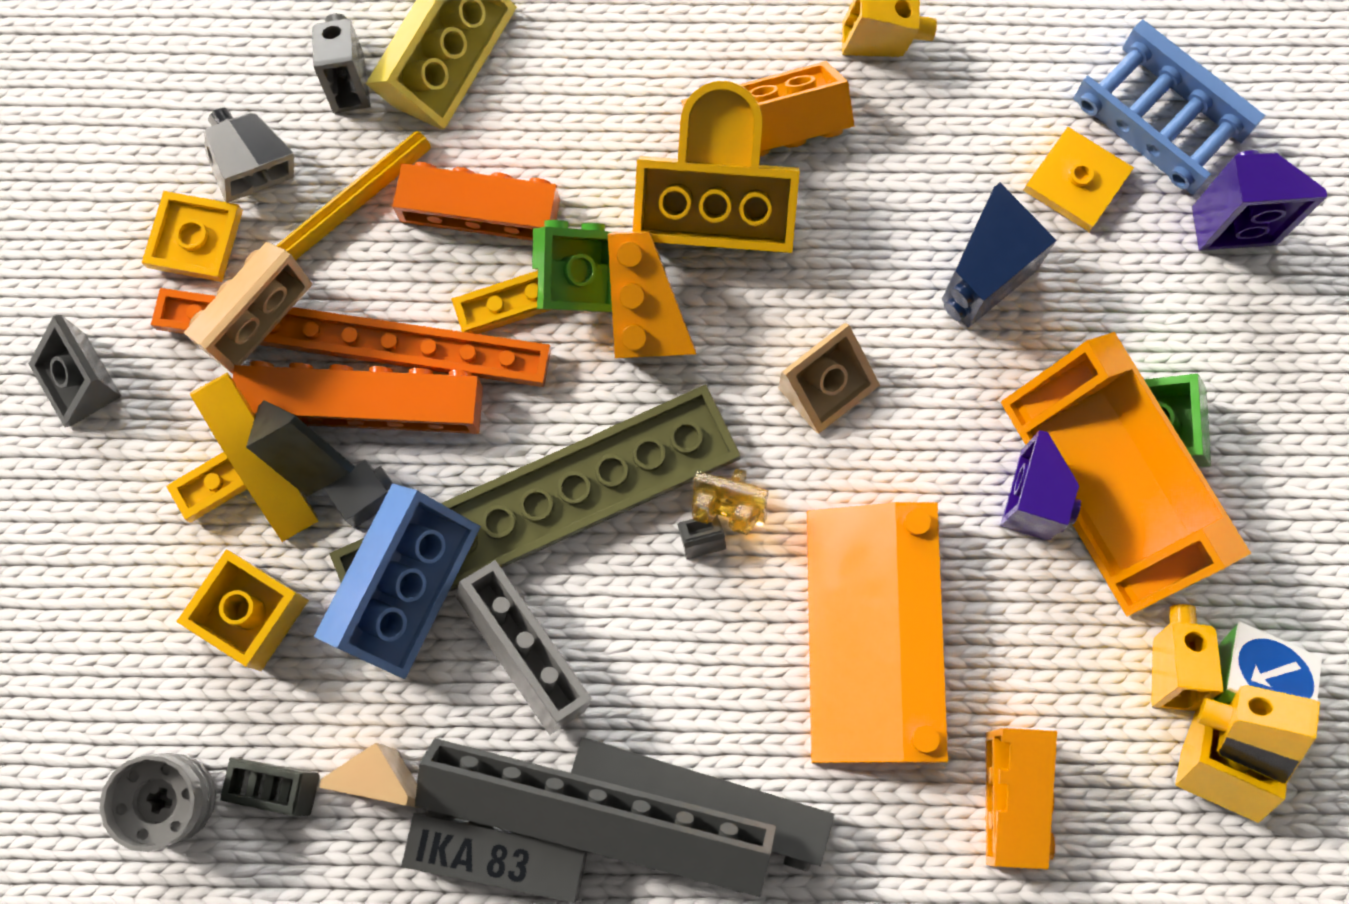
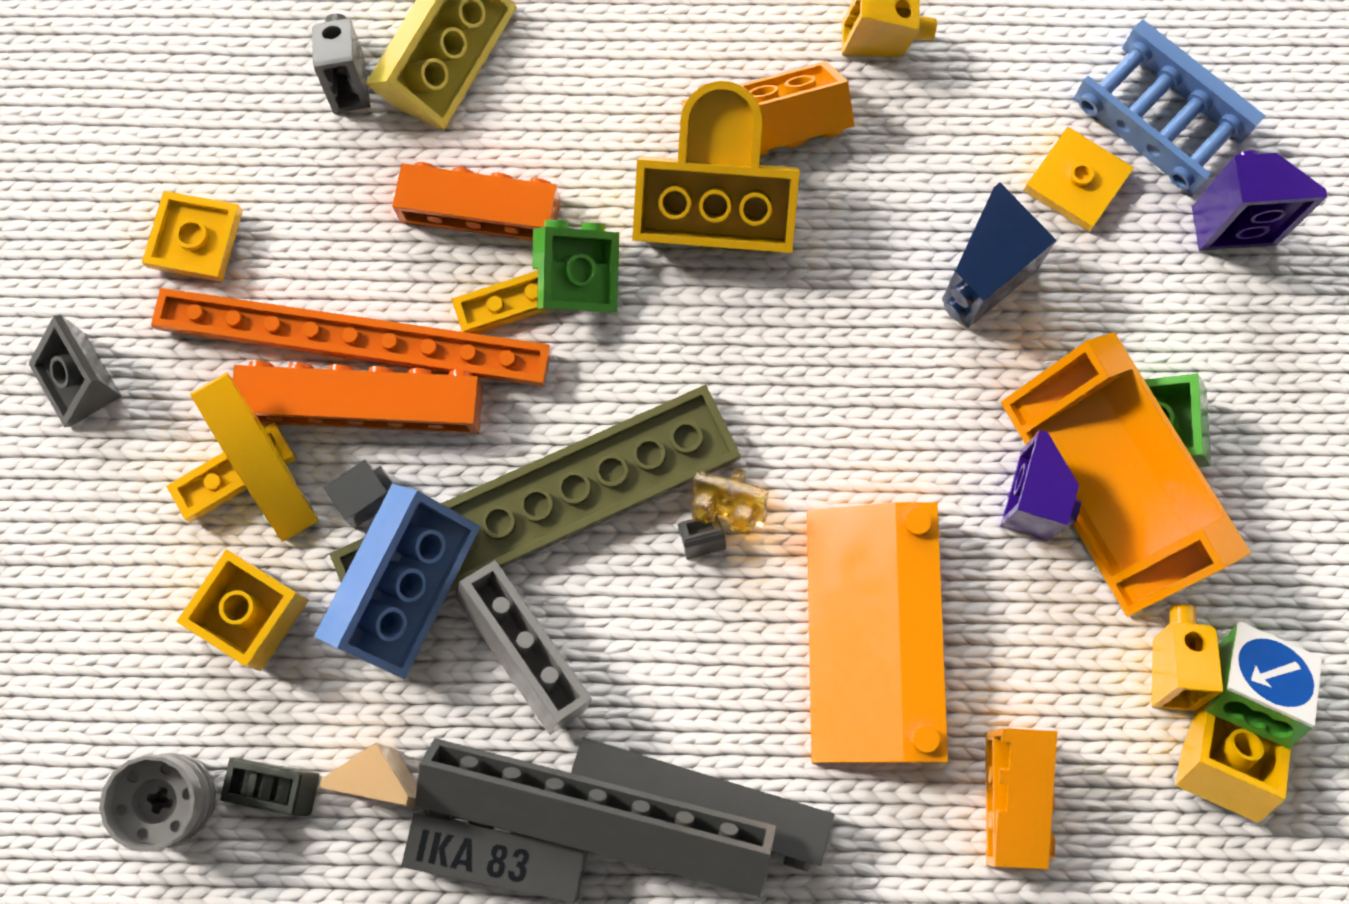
tan slope [184,242,313,374] -> none
light grey torso [204,108,294,203] -> none
pearl dark grey slope [246,400,355,496] -> none
yellow axle [276,131,431,261] -> none
light orange wedge [608,231,696,358] -> none
tan slope [778,323,880,434] -> none
yellow torso [1197,685,1320,785] -> none

